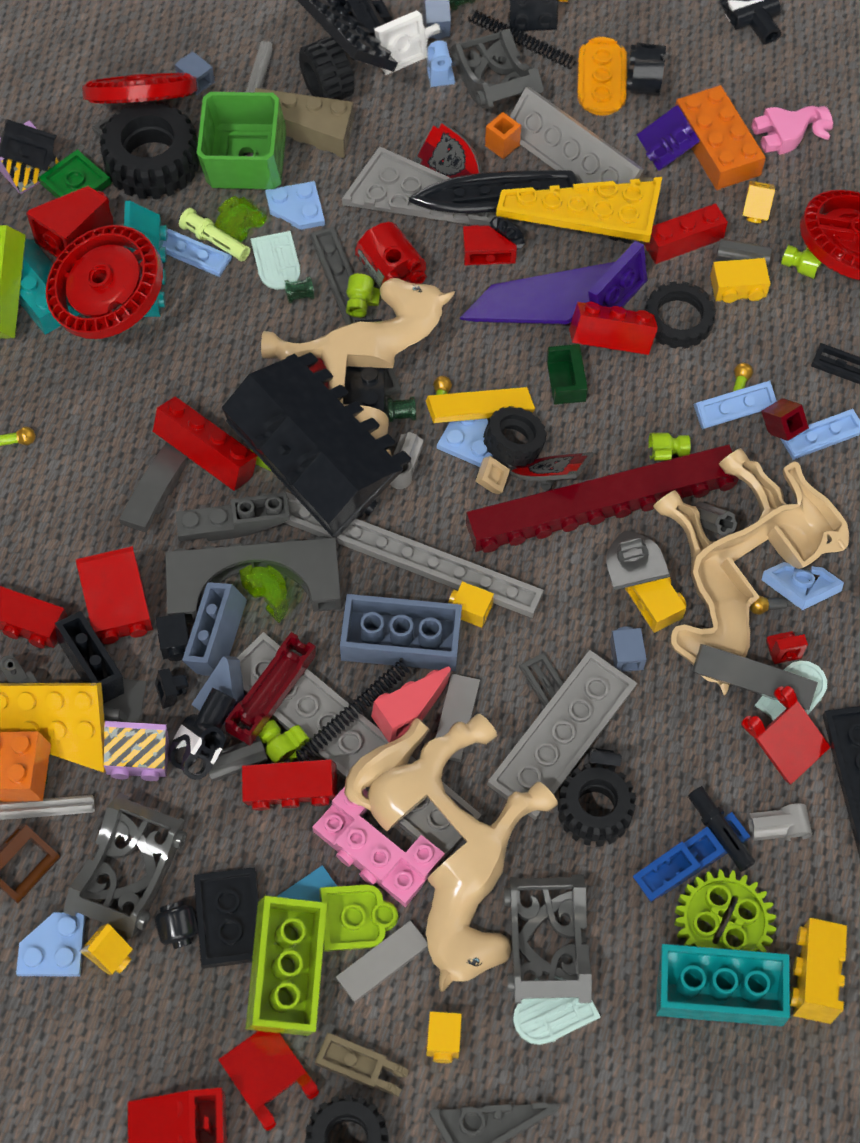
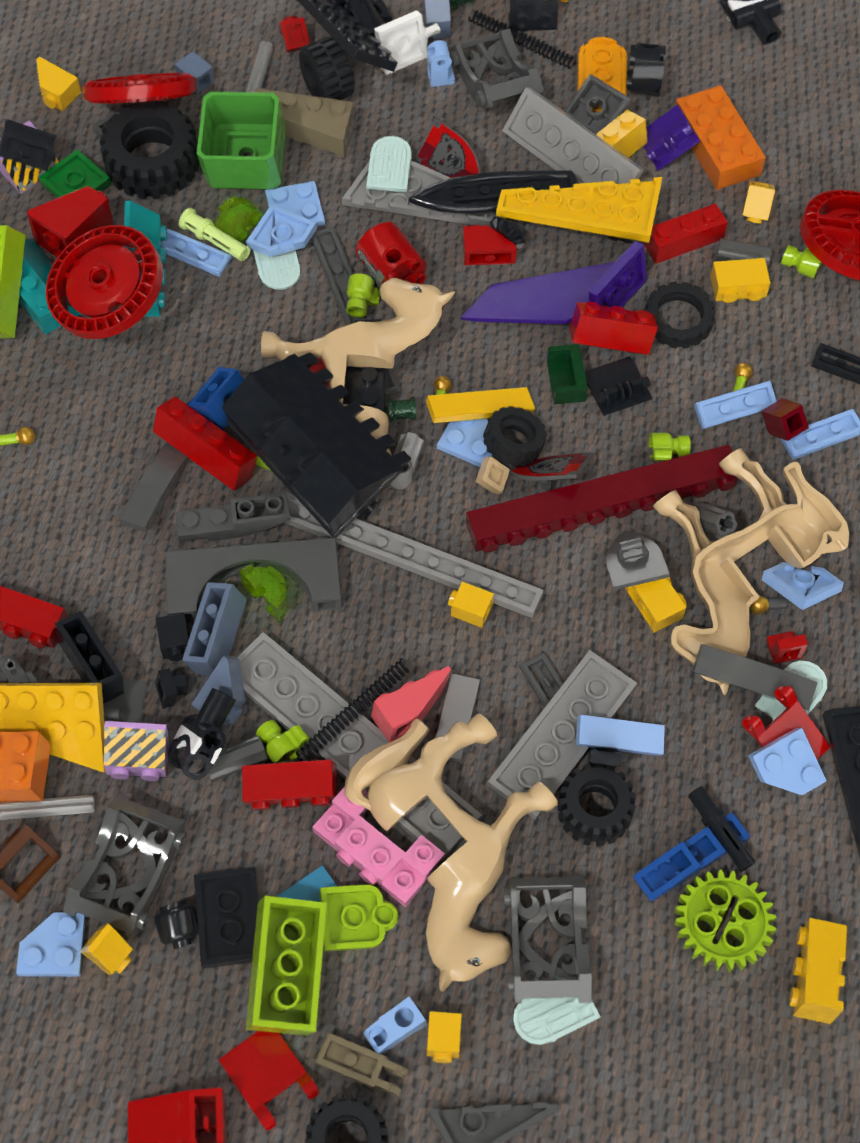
red slope [75,546,153,644] -> none
dark red piece [225,632,316,746] -> none
clear green bush [284,276,314,304] -> none
light grey tile [336,920,428,1004] -> none
sand blue brick [340,594,462,671] -> none
orange brick [485,112,521,159] -> none
sand blue brick [610,626,647,672] -> none
teal slope [656,944,790,1027] -> none
light grey piece [748,804,812,841] -> none
bright pink hips [751,106,833,155] -> none
none -> yellow slope [36,56,81,111]
none -> blue brick [188,367,244,430]
none -> light blue plate [246,204,317,257]
none -> red bracket [279,16,310,53]
none -> light blue leg [364,996,428,1055]
none -> light aqua window [366,136,412,192]
none -> dark grey brick [564,74,631,134]
none -> light blue tile [576,715,665,756]
none -> black hinge [585,356,652,416]
none -> yellow brick [596,110,648,158]
none -> light blue plate [748,727,826,795]

